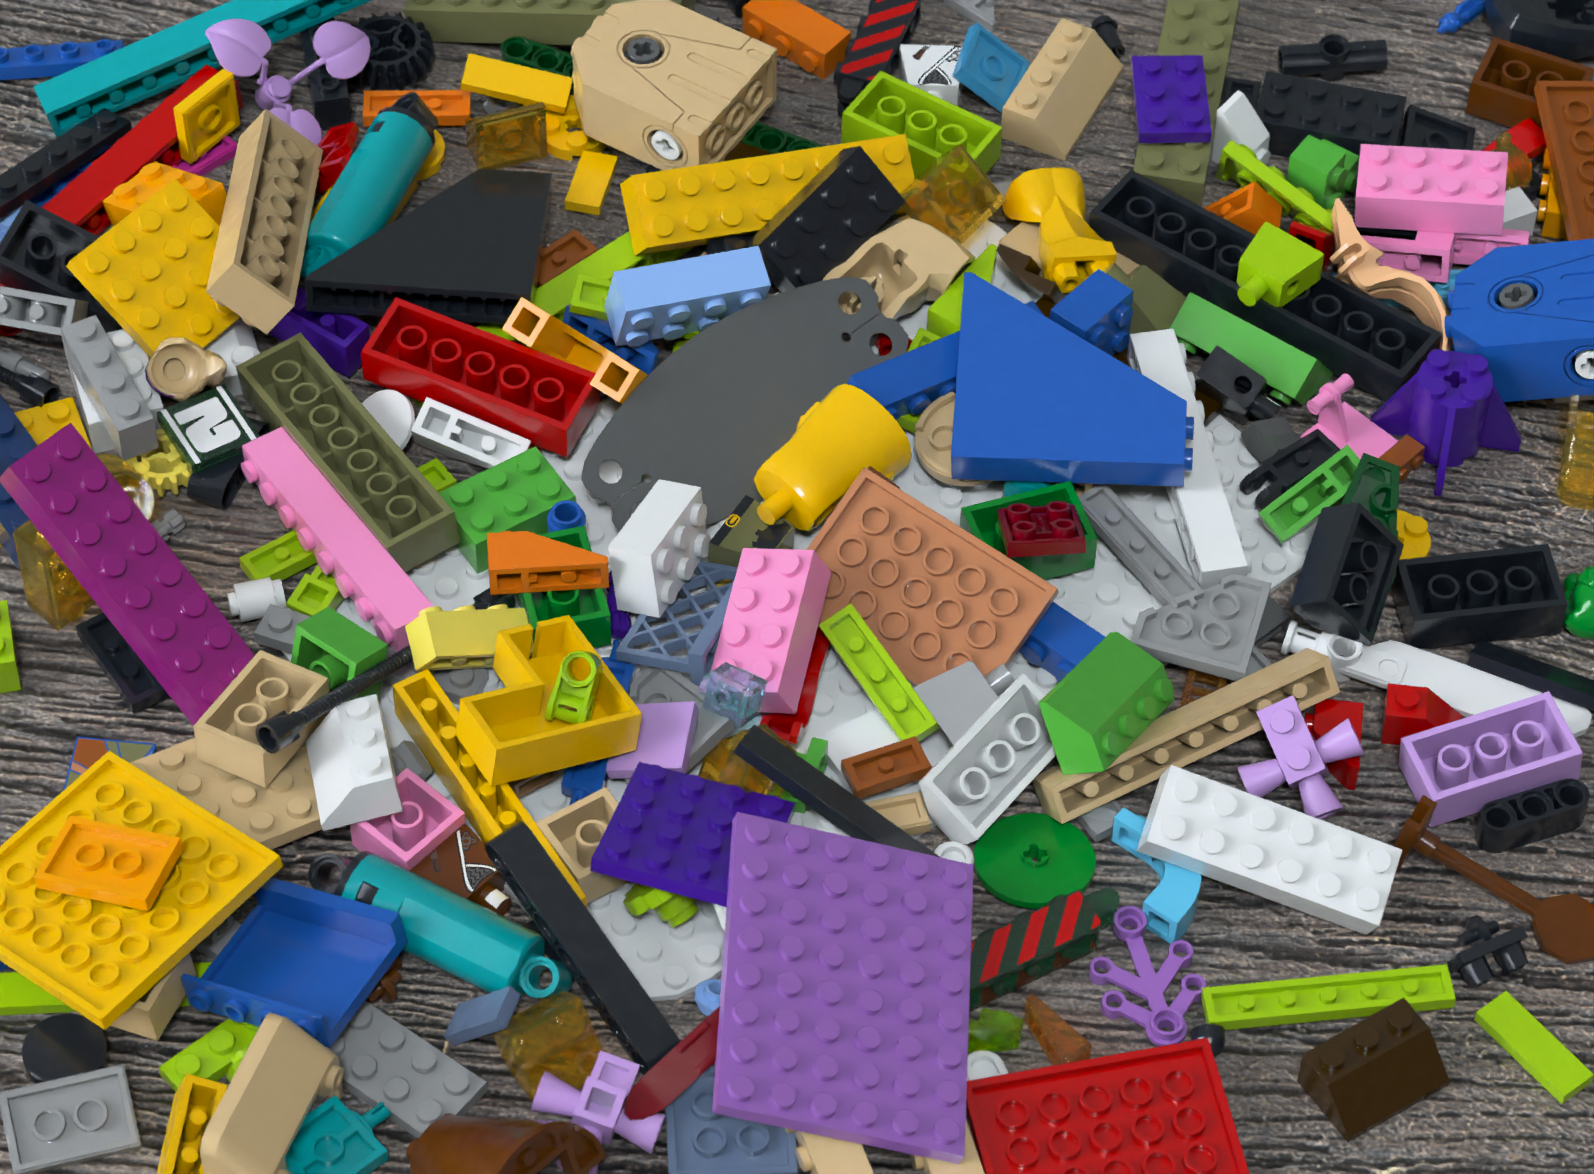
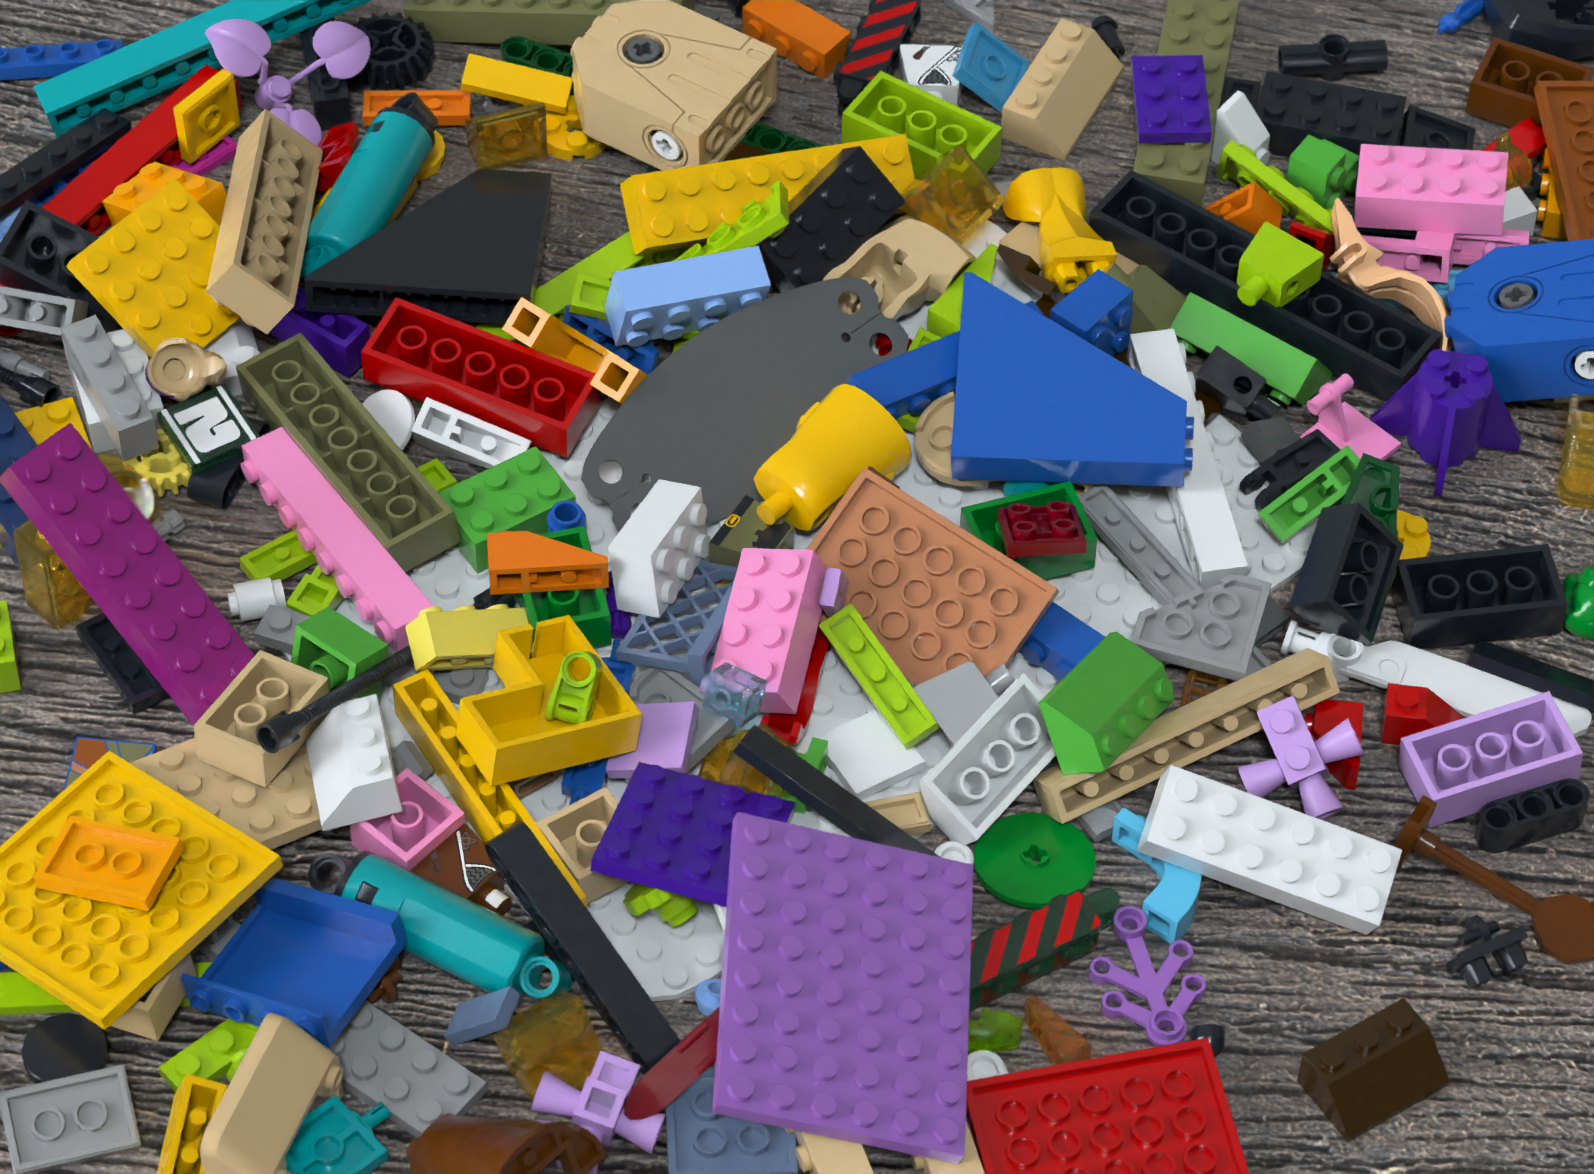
dark orange plate [537,229,599,288] -> none
yellow tile [565,150,618,216] -> none
dark orange plate [841,736,932,799] -> none
lime plate [1201,964,1456,1030] -> none
dark orange piece [1379,434,1425,482] -> none
lime tile [1474,991,1594,1104] -> none
none -> lime wing [674,179,789,261]
none -> lavender tile [819,567,849,617]

